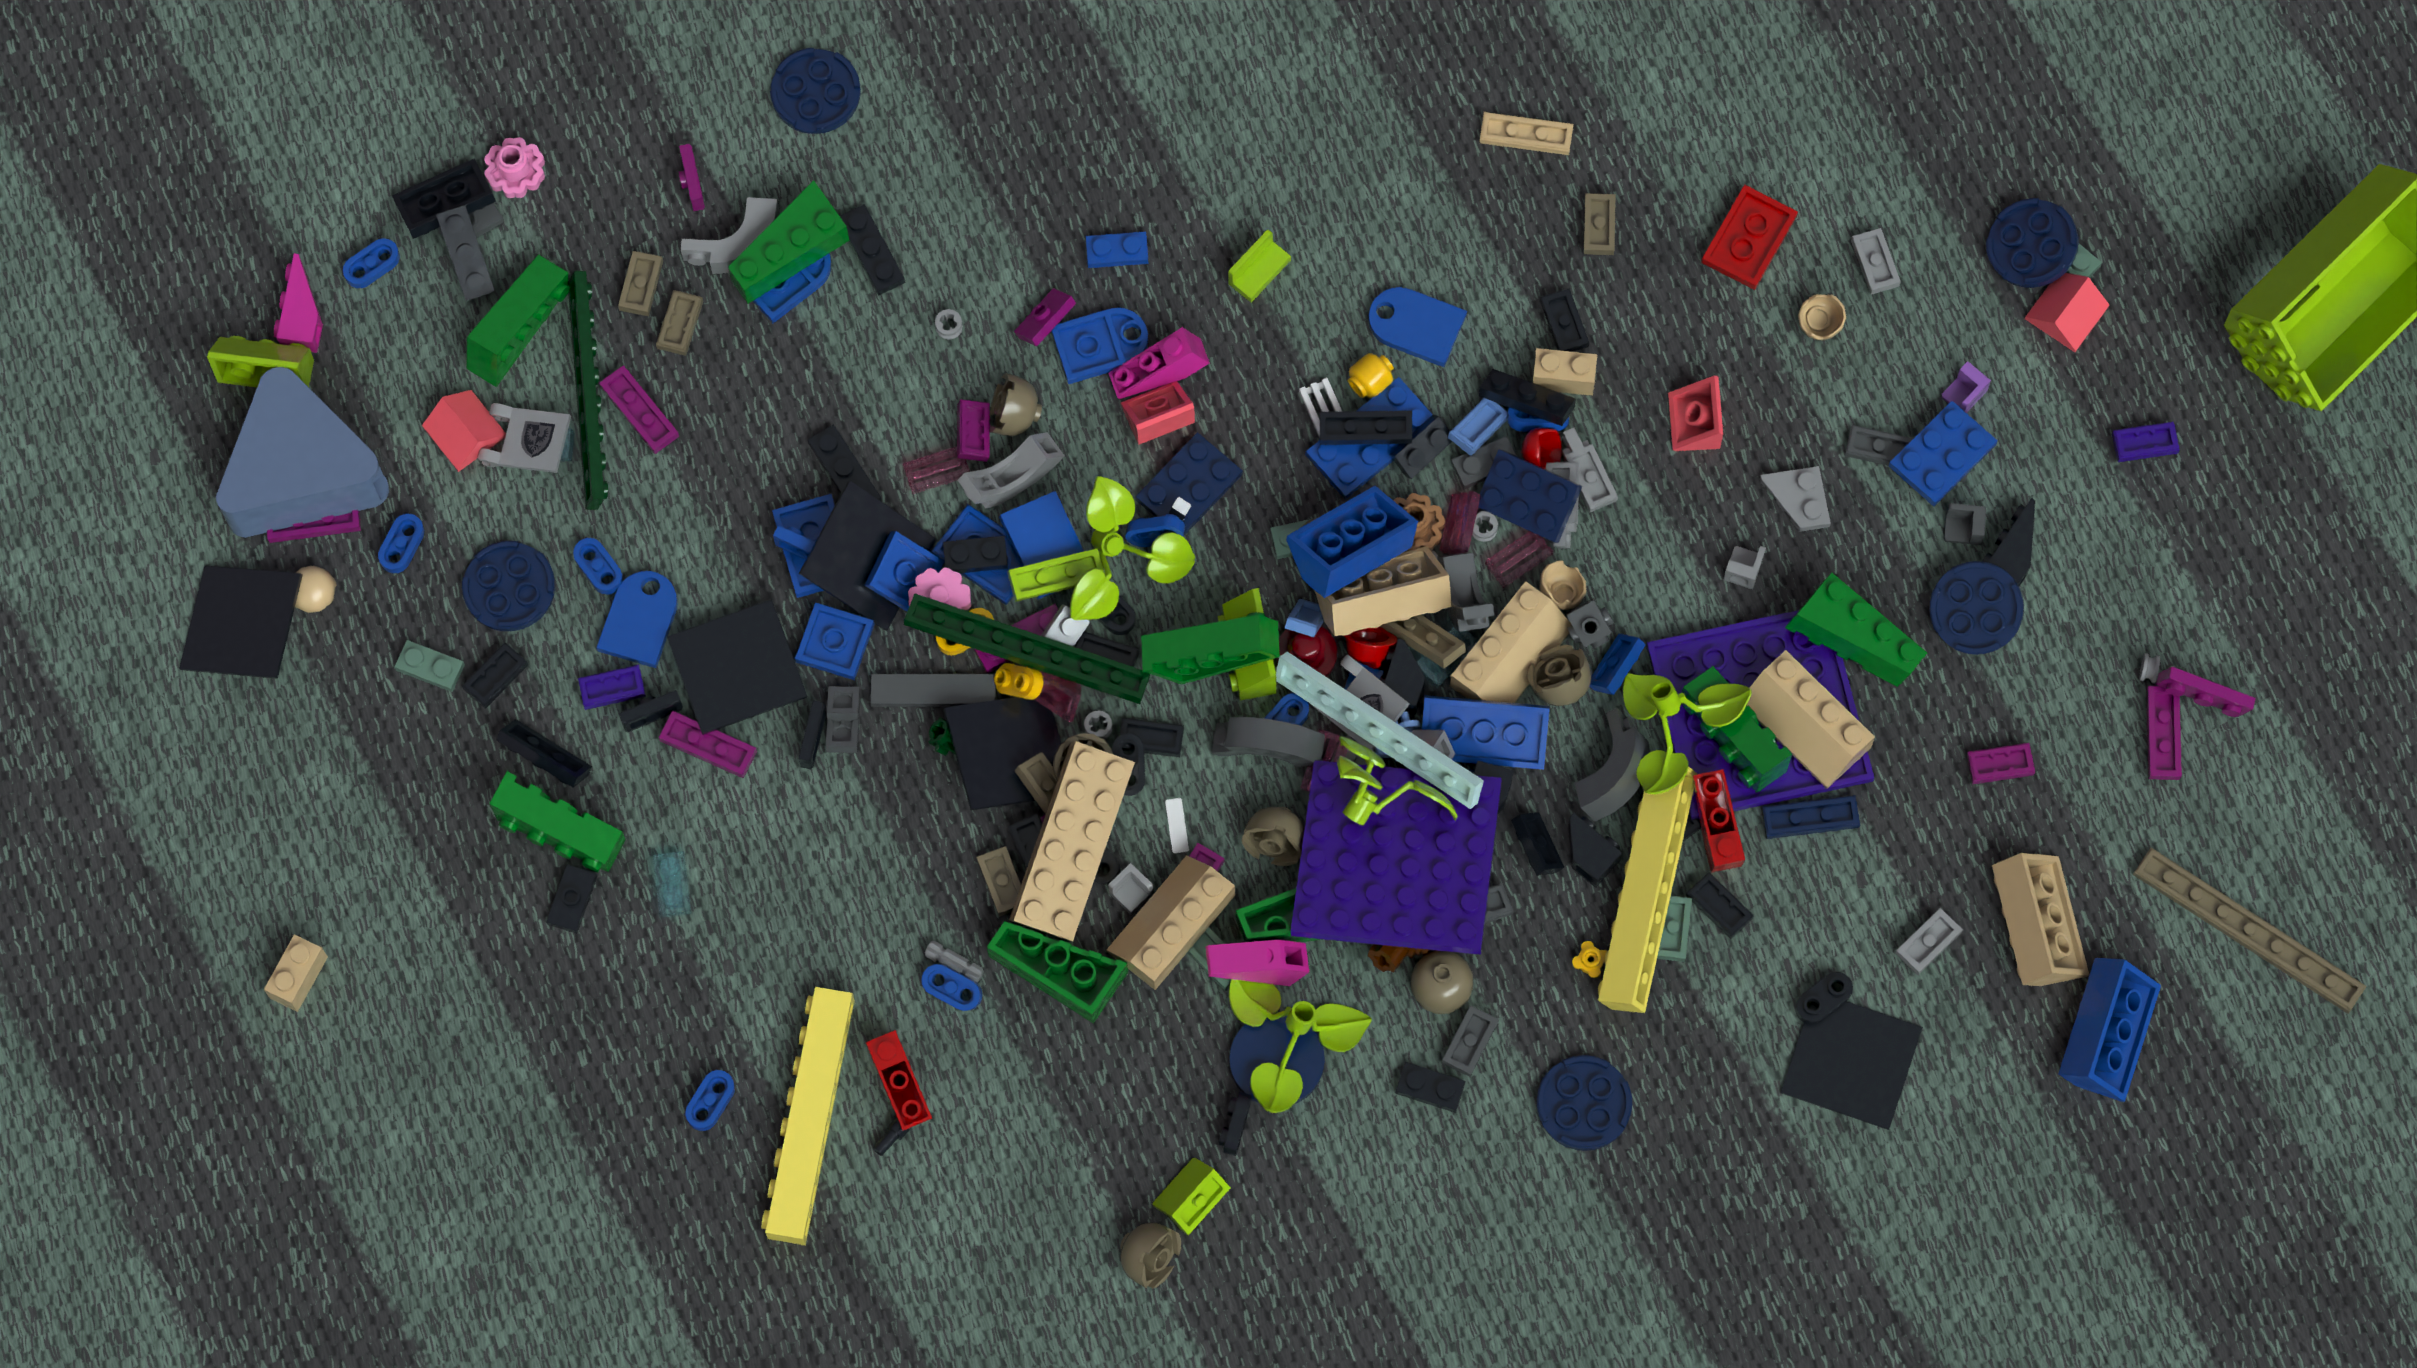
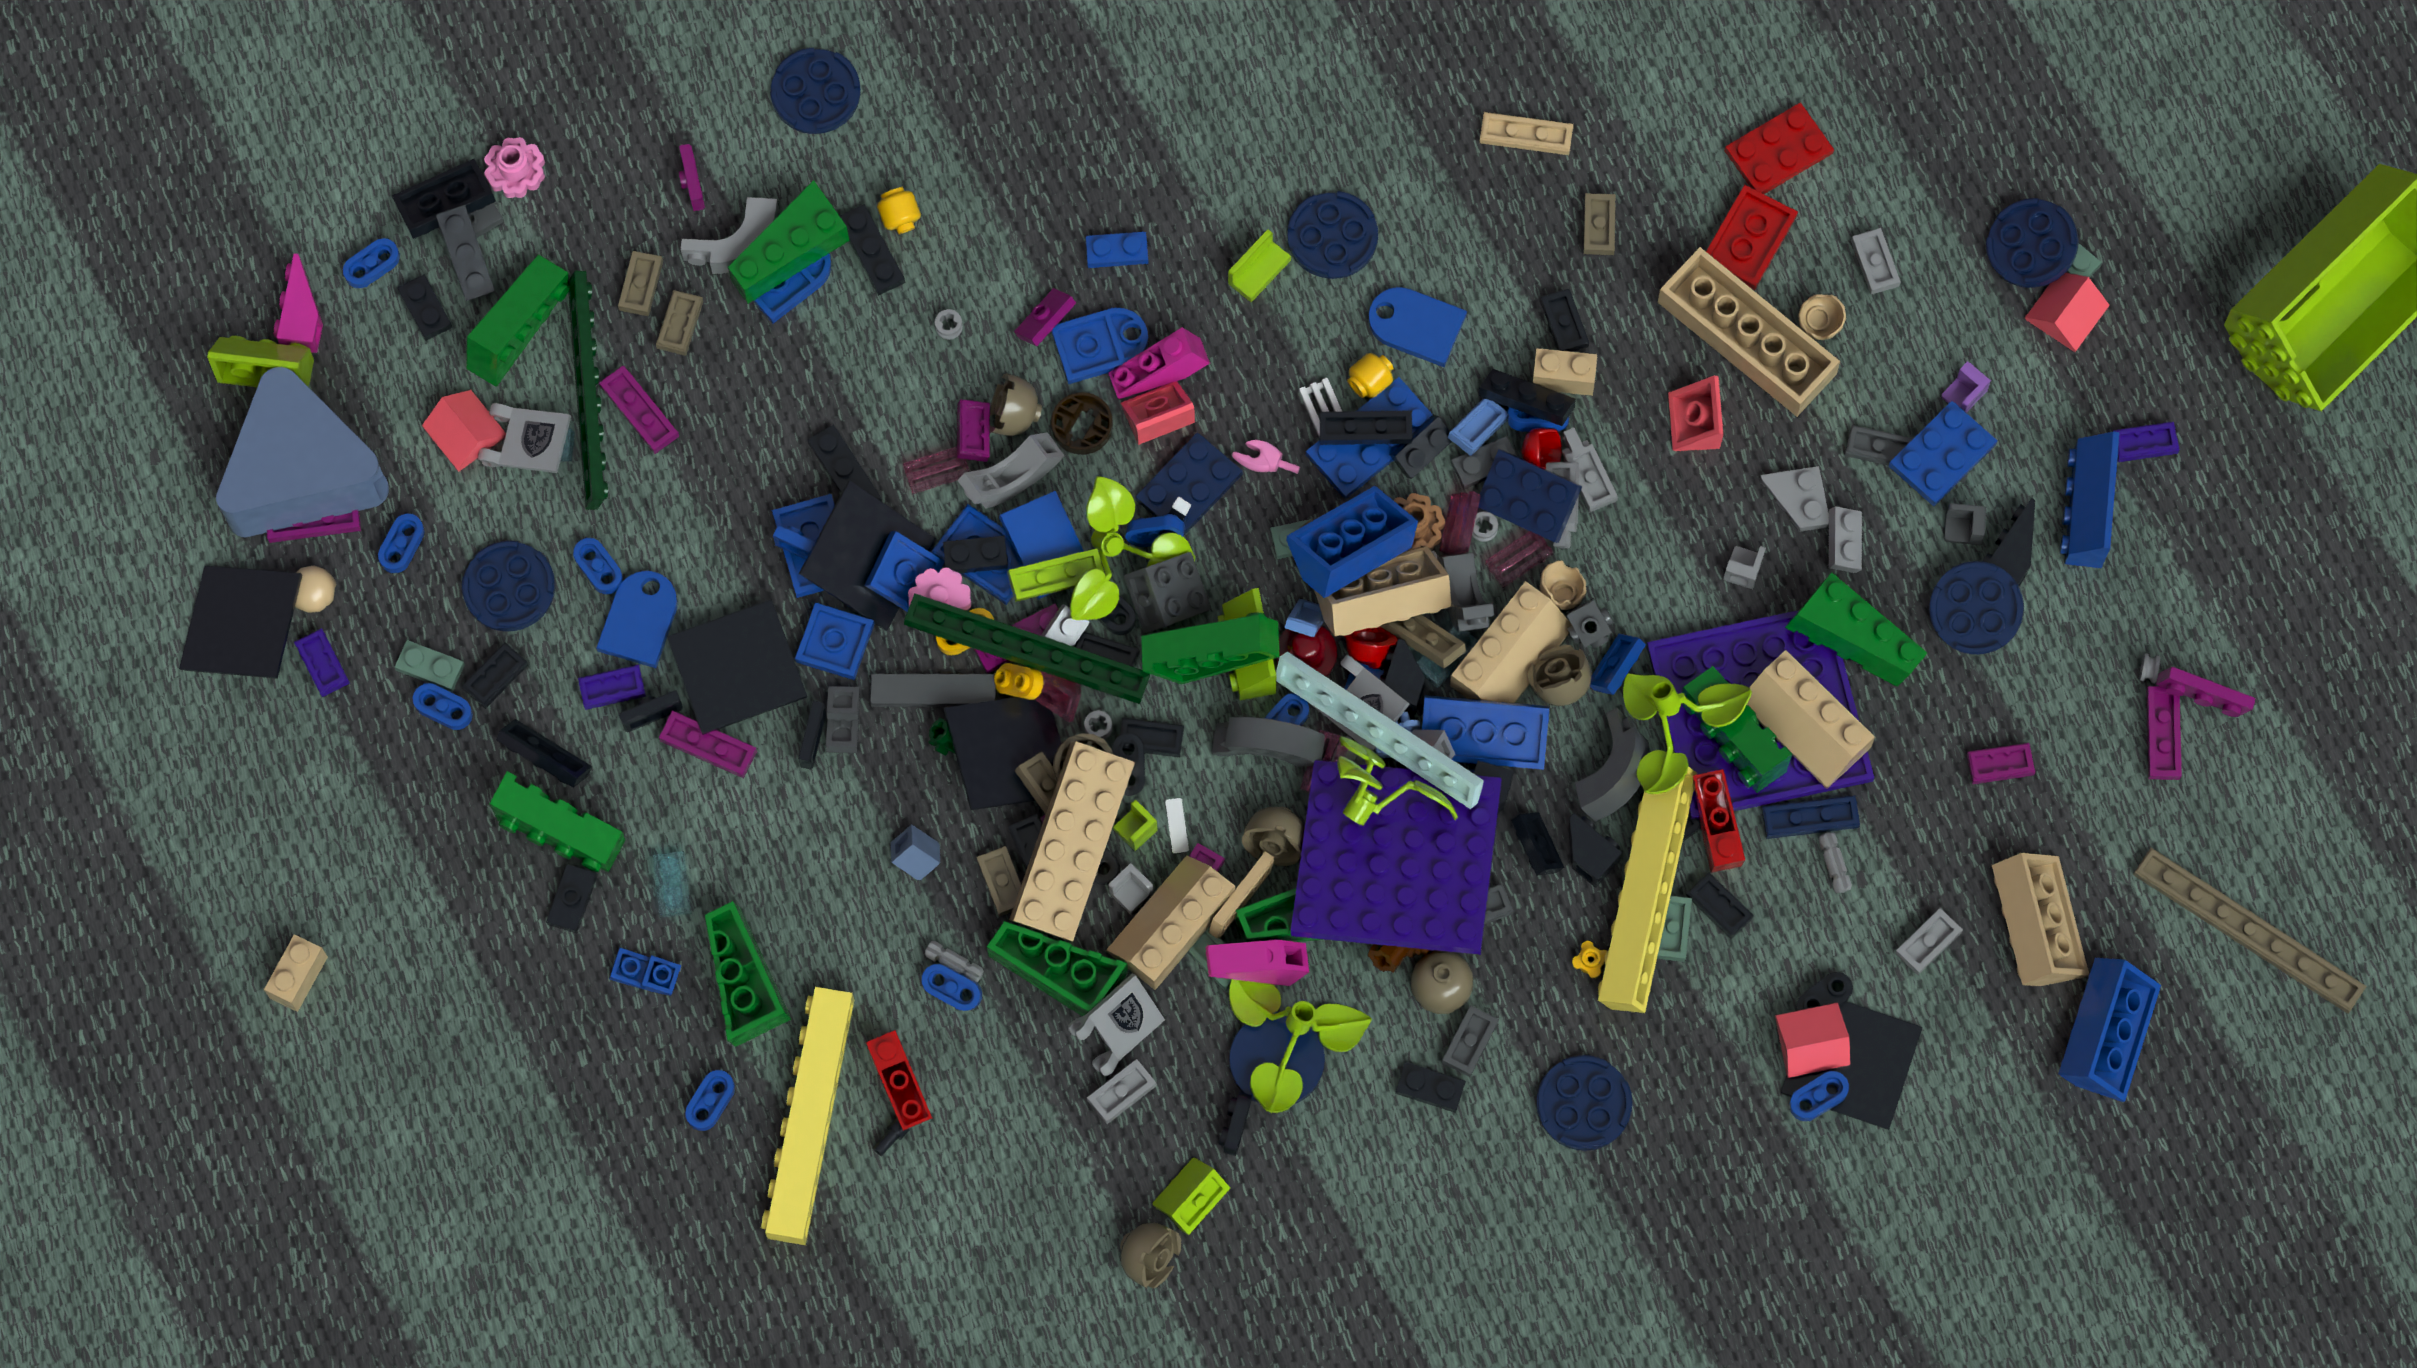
none -> dark purple plate [294,628,350,697]
none -> black plate [397,274,453,341]
none -> blue plate [413,683,473,730]
none -> blue slope [609,948,681,996]
none -> green wedge [705,901,792,1047]
none -> yellow head [877,187,921,234]
none -> sand blue panel [891,824,940,880]
none -> dark brown piece [1051,392,1113,455]
none -> light grey flag [1068,973,1165,1076]
none -> light grey plate [1087,1059,1157,1124]
none -> lime panel [1113,800,1158,851]
none -> dark grey bracket [1124,552,1211,633]
none -> tan tile [1209,851,1274,939]
none -> bright pink hand [1232,440,1300,474]
none -> dark blue tile [1287,191,1378,279]
none -> tan brick [1658,247,1840,417]
none -> red plate [1724,102,1834,194]
none -> coral slope [1775,1002,1850,1078]
none -> blue plate [1789,1071,1849,1121]
none -> light grey axle [1818,832,1852,893]
none -> light grey plate [1829,506,1862,573]
none -> blue slope [2060,431,2120,568]

